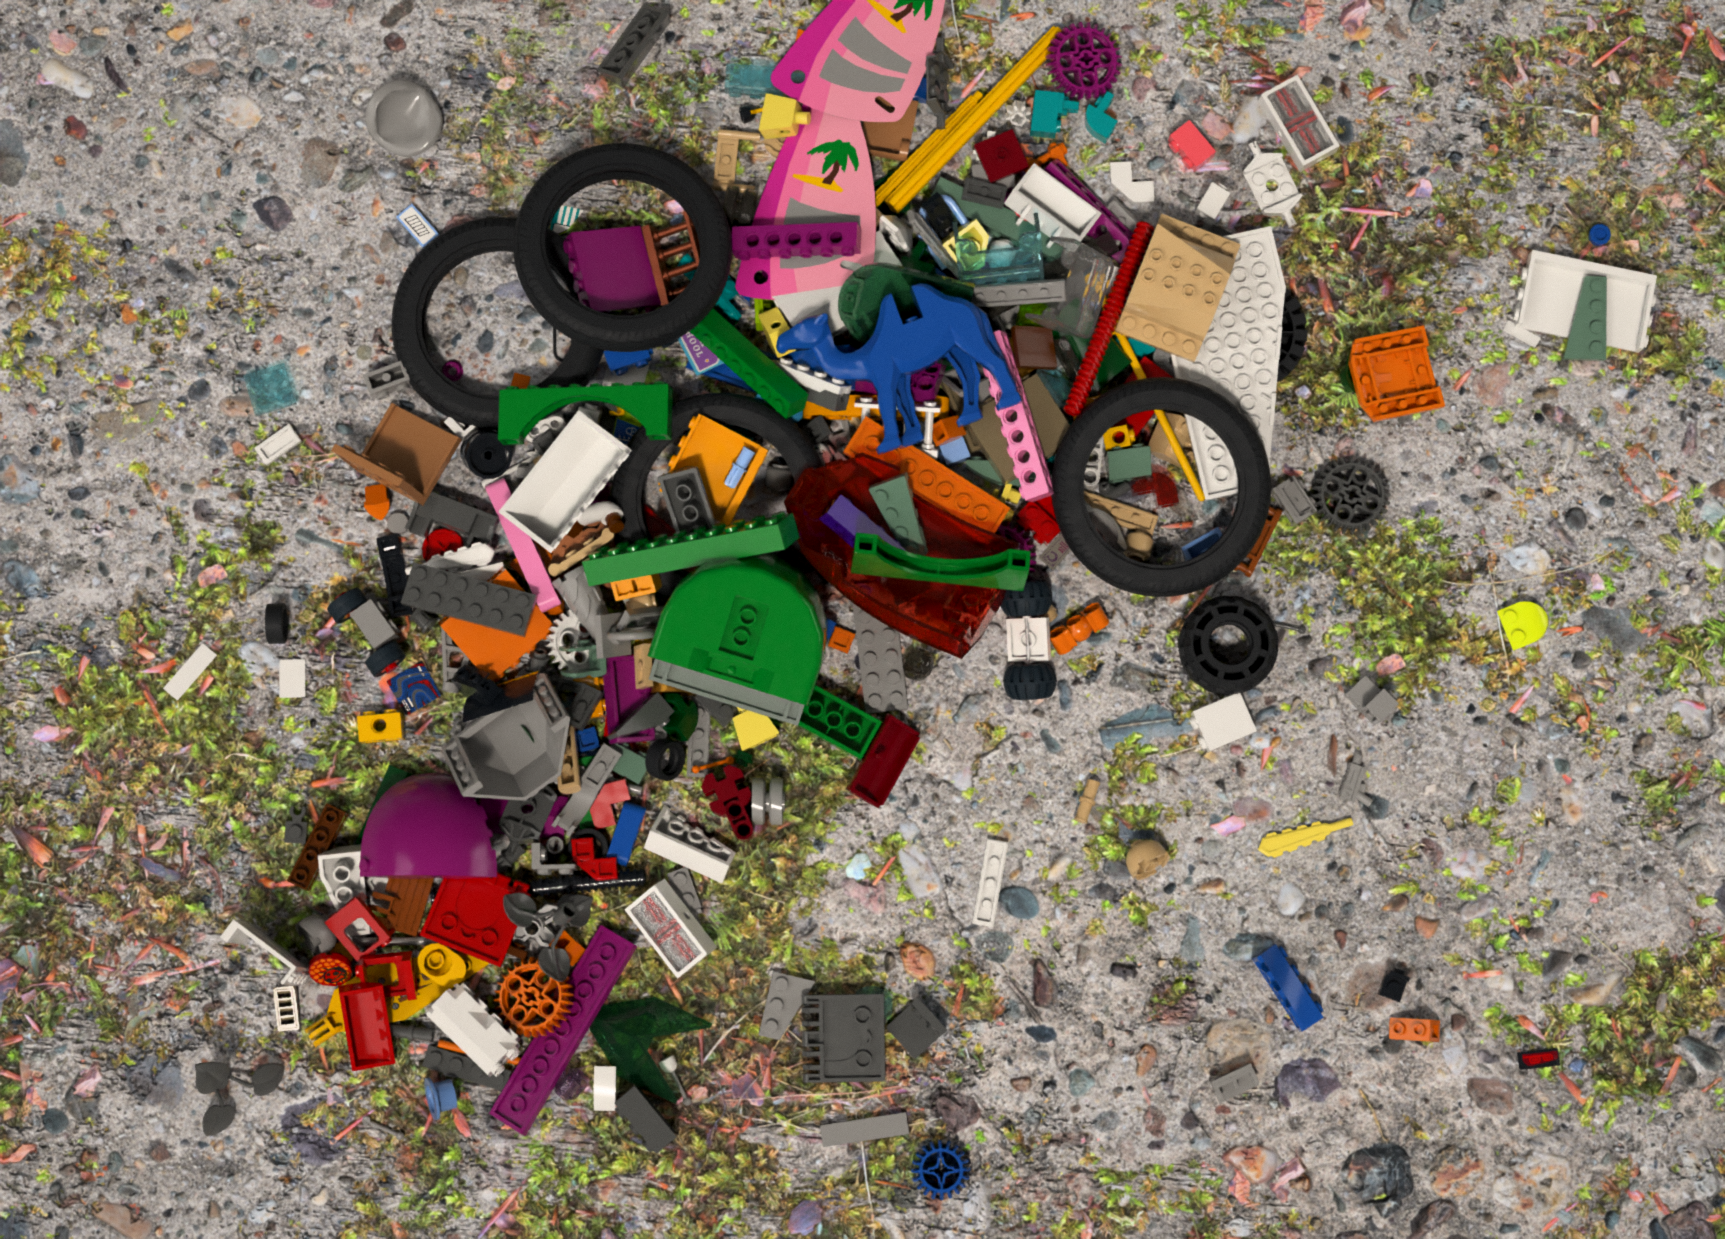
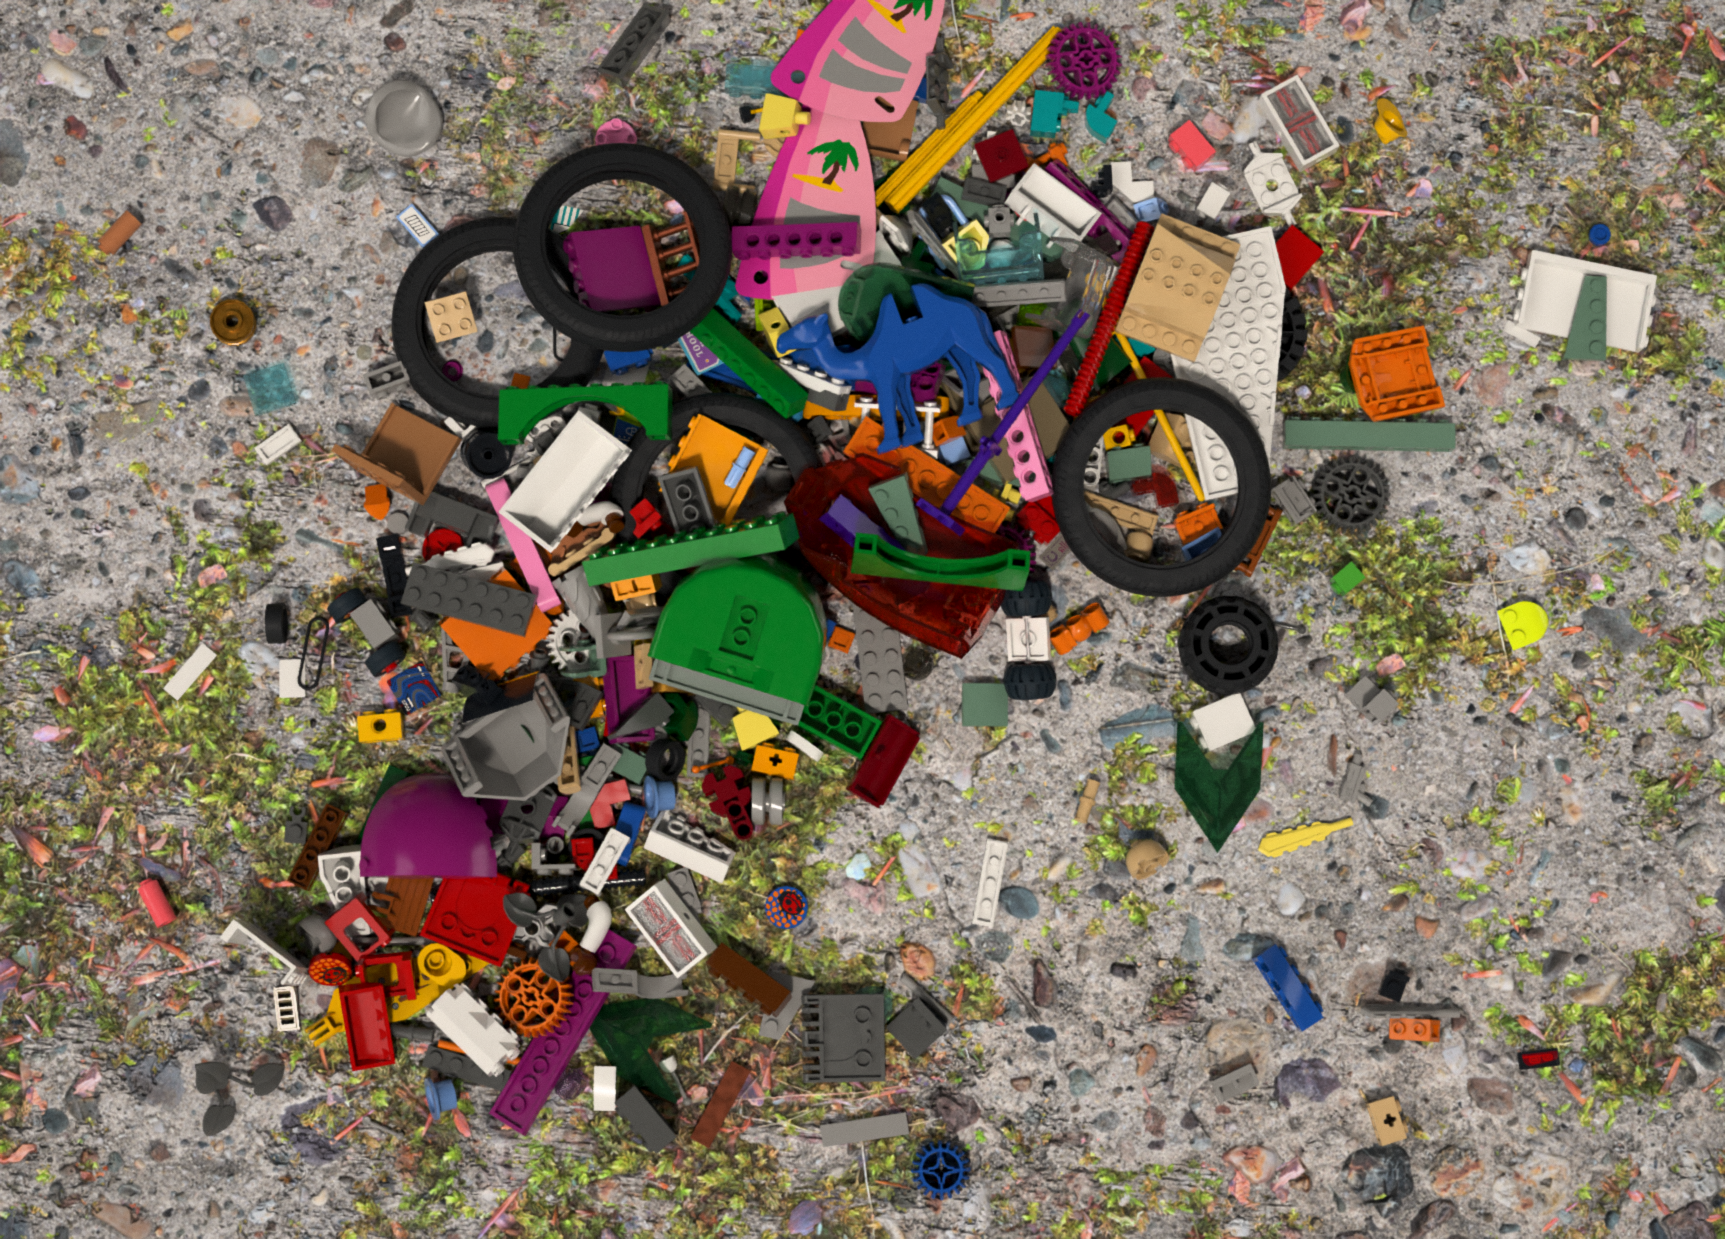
none -> nougat brick [98,210,142,255]
none -> coral brick [137,878,177,928]
none -> pearl gold wheel [210,299,257,346]
none -> black piece [298,617,329,690]
none -> tan hinge [424,291,478,343]
none -> piece [568,895,612,976]
none -> white container [579,828,631,897]
none -> light grey piece [592,968,688,999]
none -> bright pink dish [595,118,637,146]
none -> red brick [629,498,664,539]
none -> medium blue piece [644,775,676,819]
none -> light grey hinge [669,364,712,398]
none -> copper tile [690,1061,751,1148]
none -> reddish brown brick [706,942,792,1018]
none -> light orange brick [751,742,799,781]
none -> tile [765,886,808,929]
none -> white beam [785,730,824,762]
none -> light grey bar [900,974,954,1024]
none -> dark purple piece [916,308,1090,537]
none -> sand green slope [962,683,1008,727]
none -> light grey brick [984,205,1014,238]
none -> black bracket [1090,165,1113,198]
none -> light blue bracket [1133,197,1169,223]
none -> orange bracket [1173,502,1223,546]
none -> clear green windscreen [1174,721,1264,853]
none -> red brick [1275,225,1324,292]
none -> sand green brick [1283,417,1456,452]
none -> bright green brick [1329,561,1366,596]
none -> light grey sword [1360,1003,1460,1019]
none -> tan brick [1365,1096,1408,1146]
none -> yellow piece [1374,98,1408,144]

